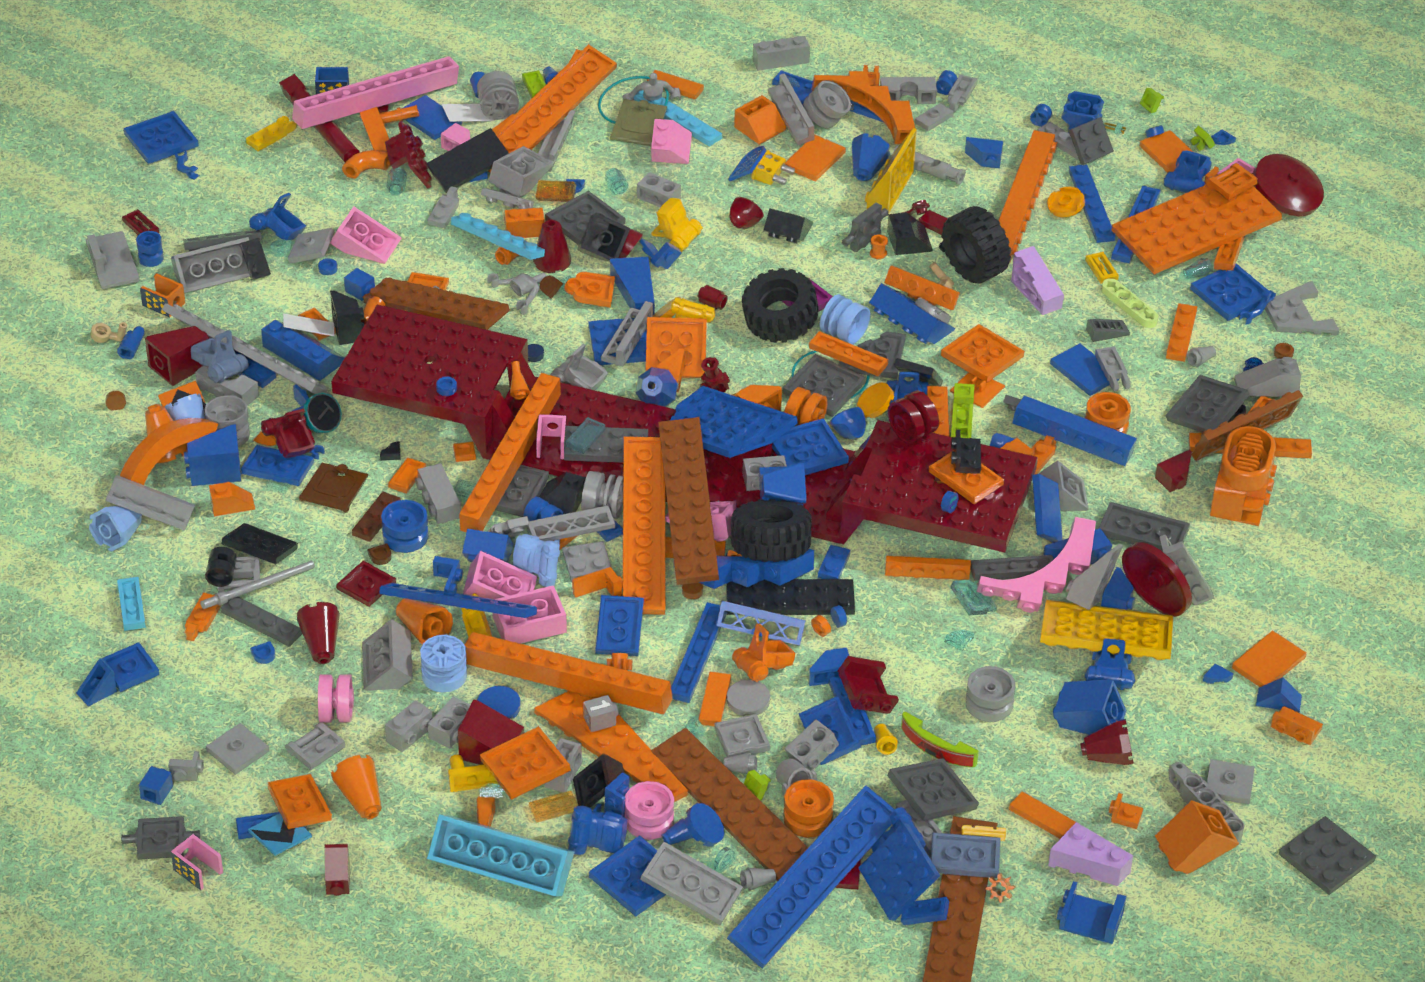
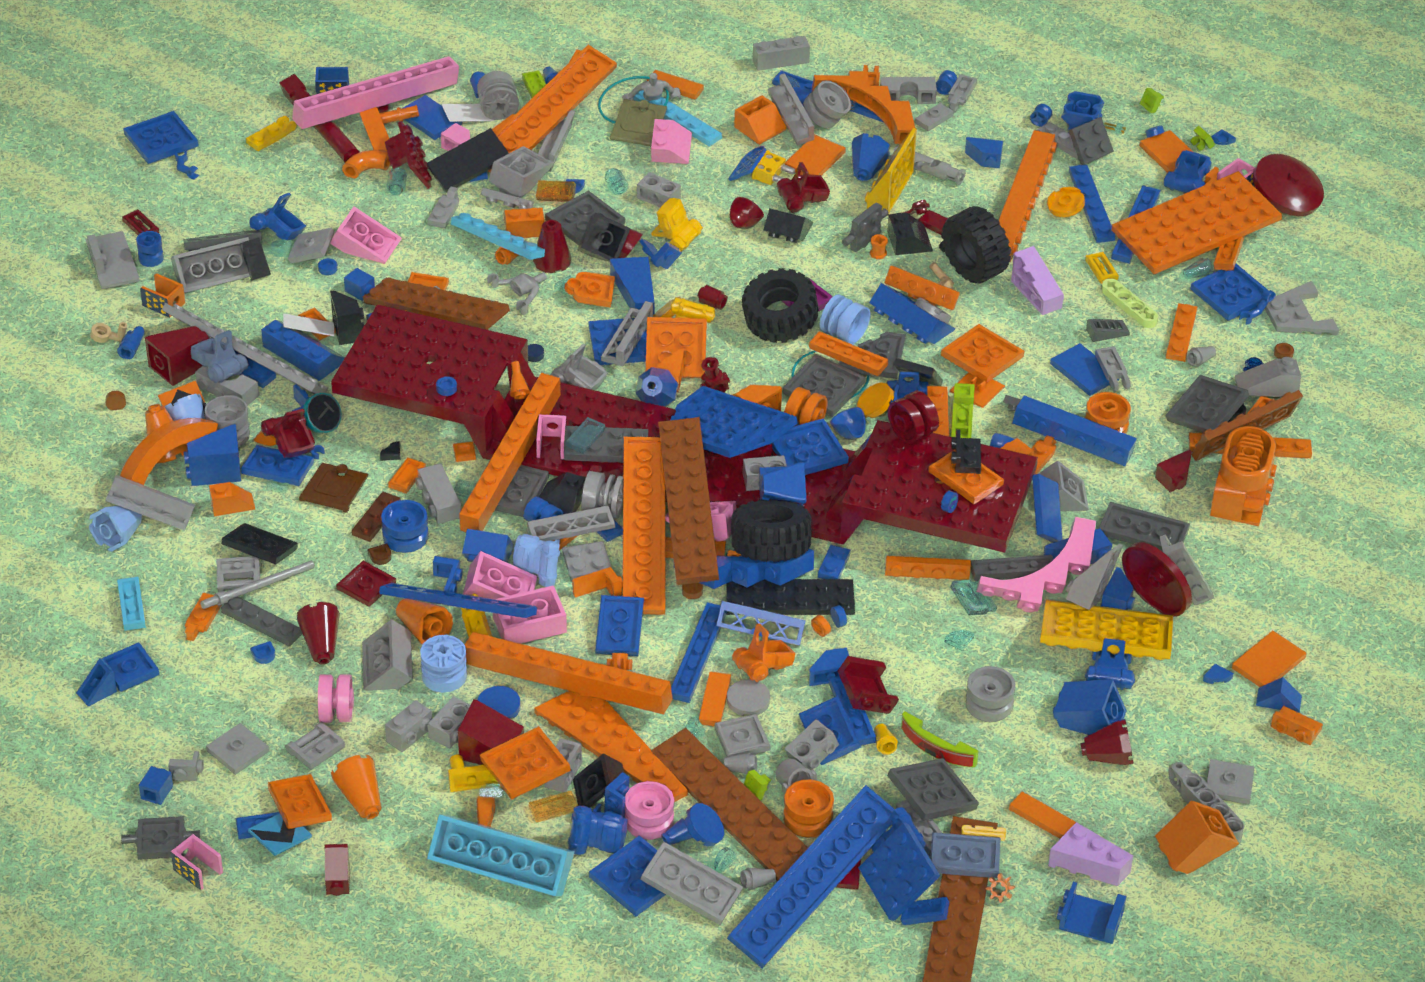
black wheel [205,546,237,587] -> none
orange cone [361,296,385,325] -> none
light grey plate [487,516,529,538] -> none
reddish brown tile [539,275,563,299] -> none
light grey brick [583,695,619,732] -> none
orange bracket [1109,793,1144,829] -> none
orange plate [1206,163,1258,200] -> none
dark grey plate [1278,816,1376,895] -> none
none -> dark red piece [776,162,830,213]

